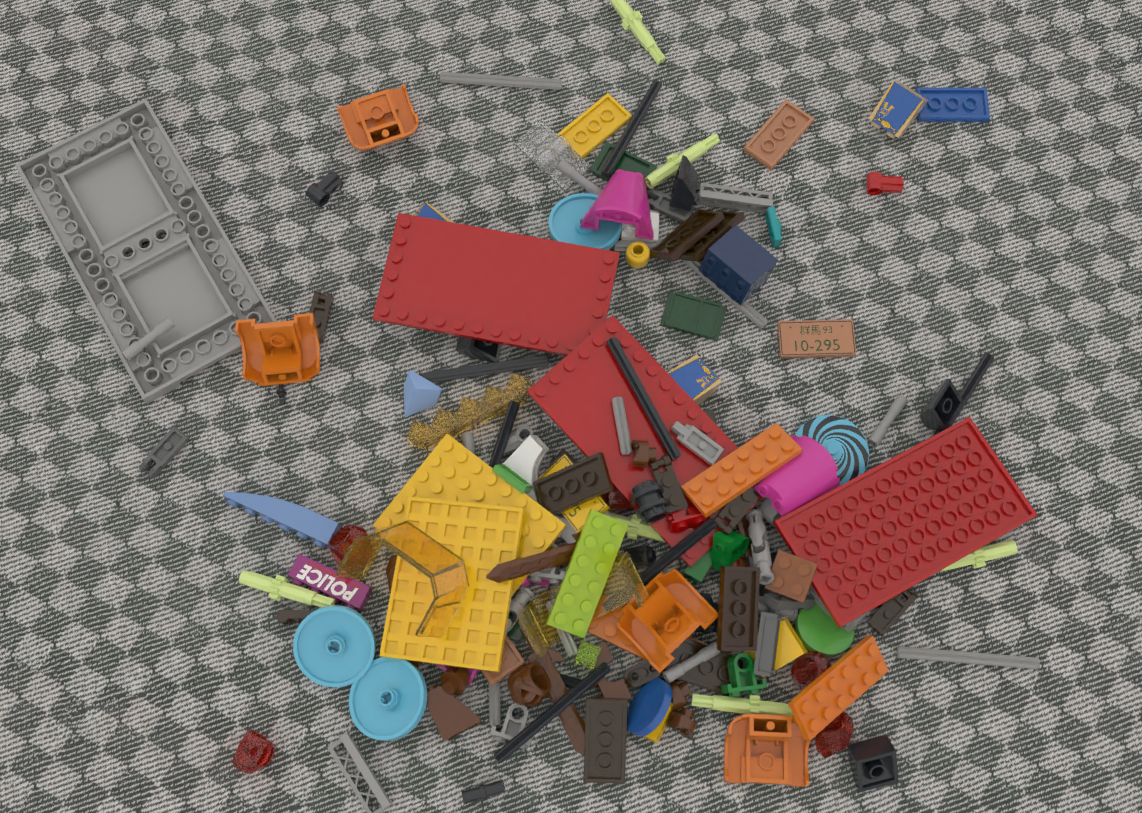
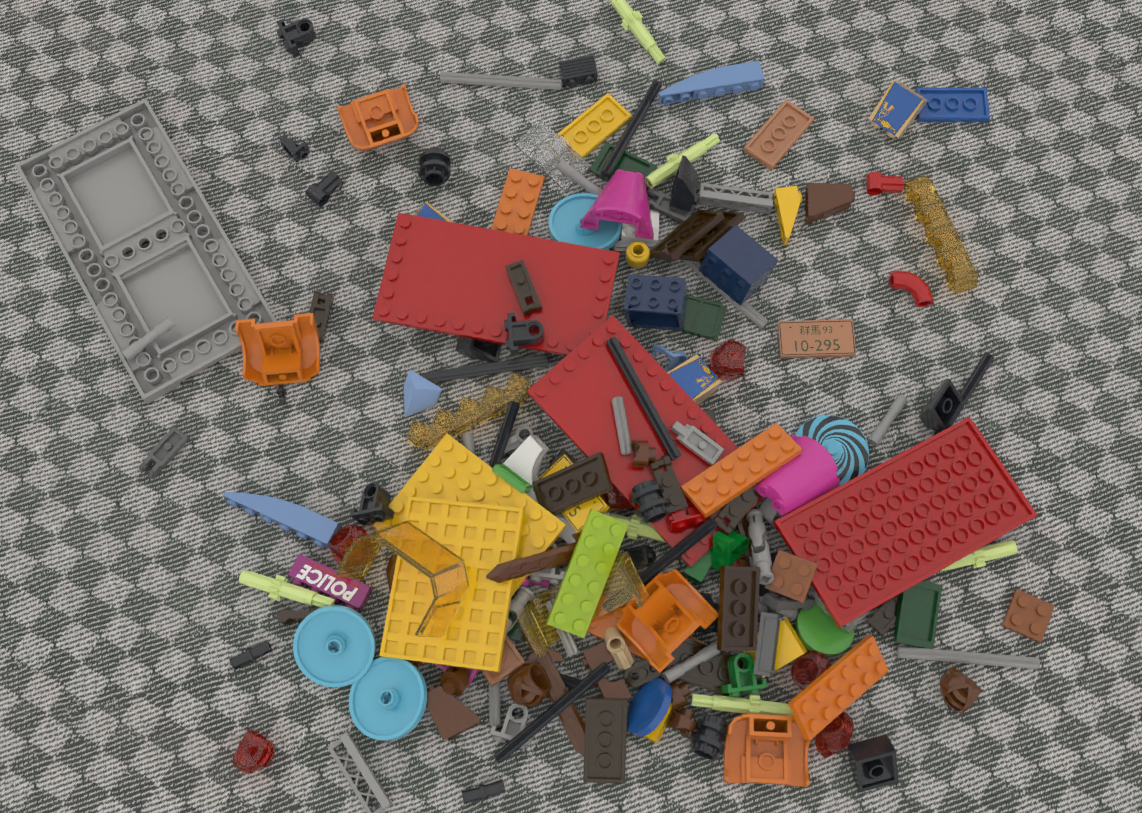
clear neon green brick [575,640,601,670] -> none
teal plate [765,206,782,248] -> none
none -> black pin [229,640,273,670]
none -> black pin [276,18,316,58]
none -> black bracket [280,136,310,163]
none -> black pin [350,482,395,525]
none -> black piece [419,147,451,186]
none -> orange plate [491,168,545,236]
none -> black pin [504,312,545,356]
none -> dark brown plate [505,260,542,316]
none -> black brick [558,55,598,88]
none -> tan piece [604,627,635,670]
none -> dark blue container [624,274,688,331]
none -> medium blue piece [651,344,688,372]
none -> medium blue slope [658,61,764,105]
none -> black piece [689,714,728,760]
none -> clear red helmet [710,340,746,380]
none -> yellow slope [773,186,802,246]
none -> reddish brown slope [805,183,855,224]
none -> red cylinder [889,270,934,307]
none -> dark green piece [894,580,942,649]
none -> clear yellow brick [904,175,978,294]
none -> reddish brown helmet [940,667,983,714]
none -> dark orange plate [1001,589,1055,643]

